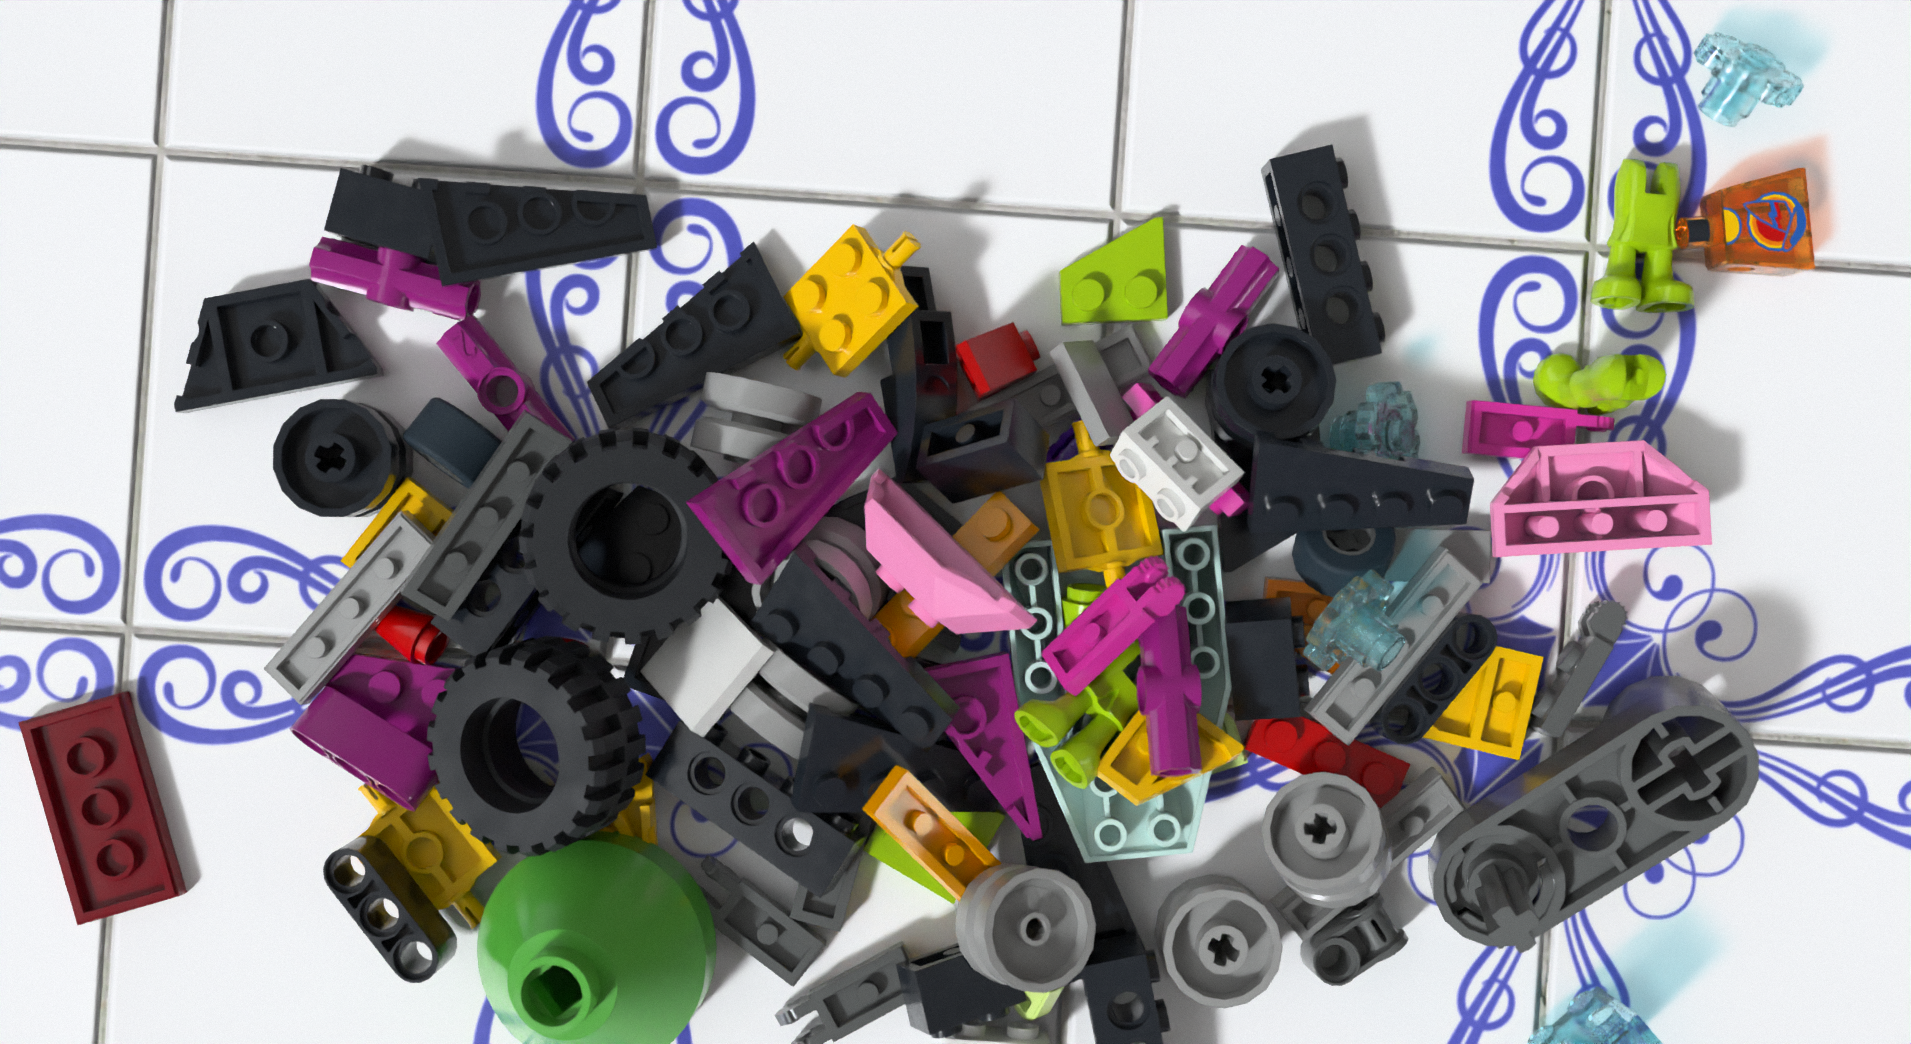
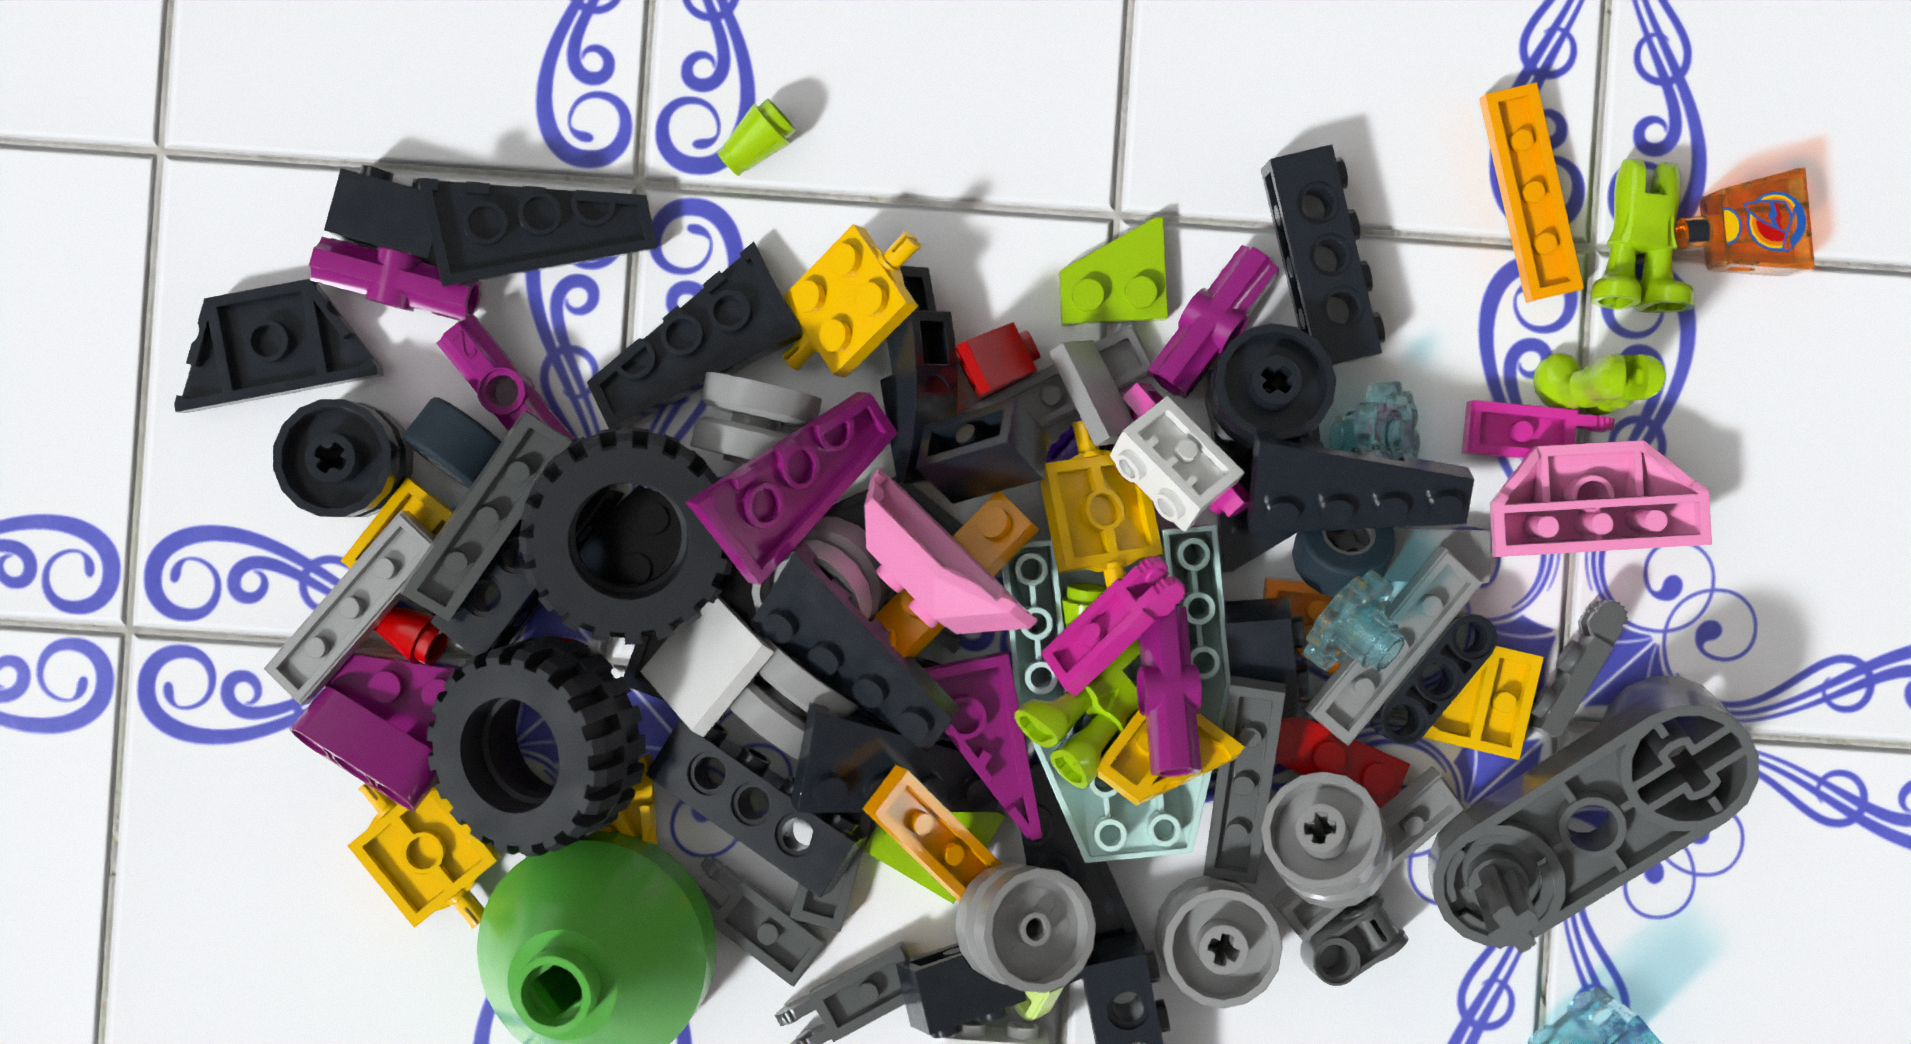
dark red tile [18,691,187,926] -> none
black beam [323,835,457,983] -> none
clear light blue plant [1693,32,1805,127] -> none
none -> lime cone [717,98,796,176]
none -> dark grey plate [1203,676,1286,884]
none -> light orange plate [1479,82,1584,303]

